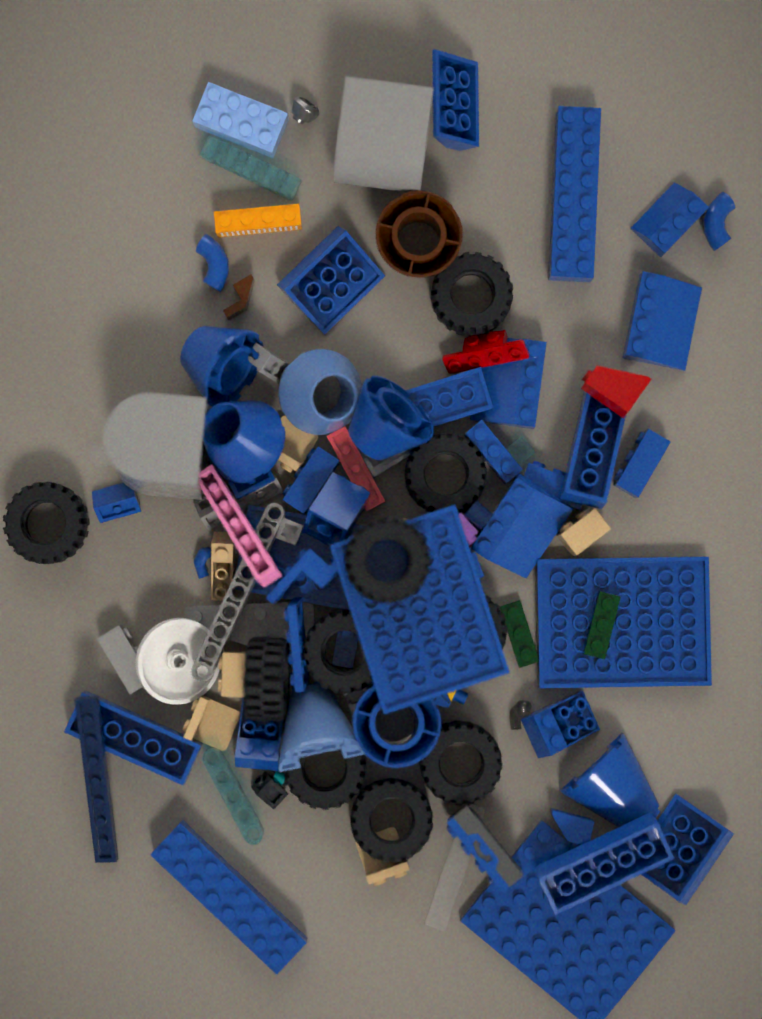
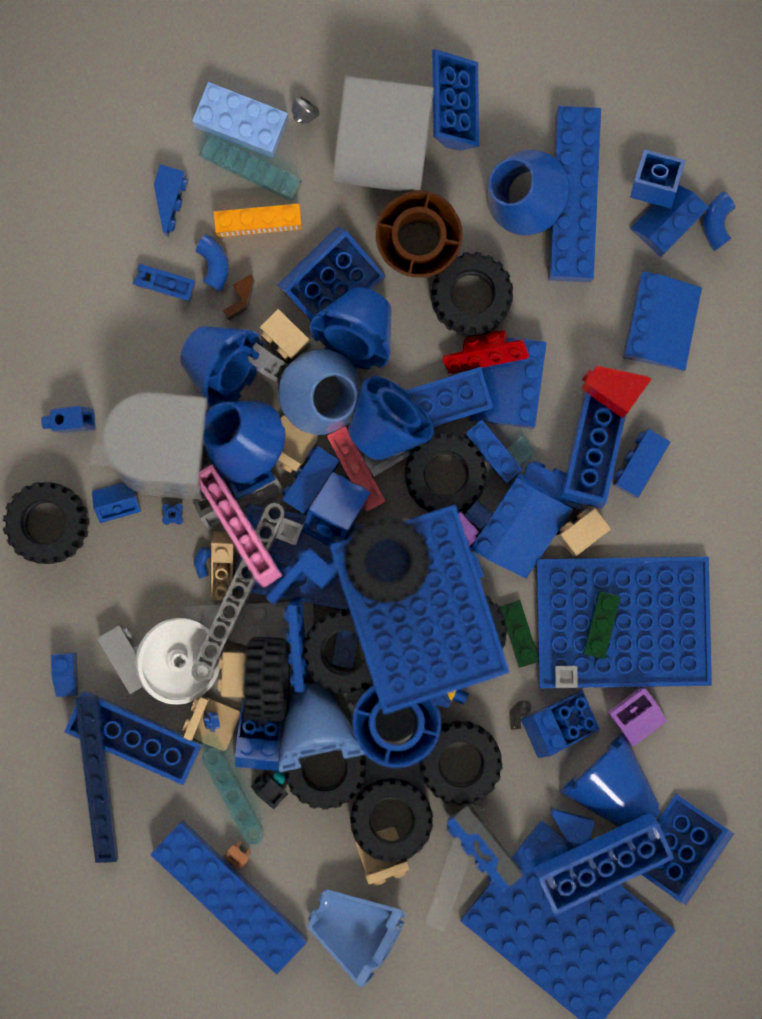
none -> blue torso [41,406,96,433]
none -> blue slope [51,653,78,697]
none -> blue plate [133,264,196,302]
none -> blue slope [154,164,189,237]
none -> blue plate [162,503,183,525]
none -> blue plate [203,711,220,732]
none -> nougat tile [223,841,251,870]
none -> tan brick [260,309,311,362]
none -> medium blue cone [307,889,406,988]
none -> blue cone [310,287,392,369]
none -> blue cone [487,150,570,236]
none -> light grey plate [555,666,577,688]
none -> medium lavender slope [607,687,667,747]
none -> blue brick [630,149,686,209]

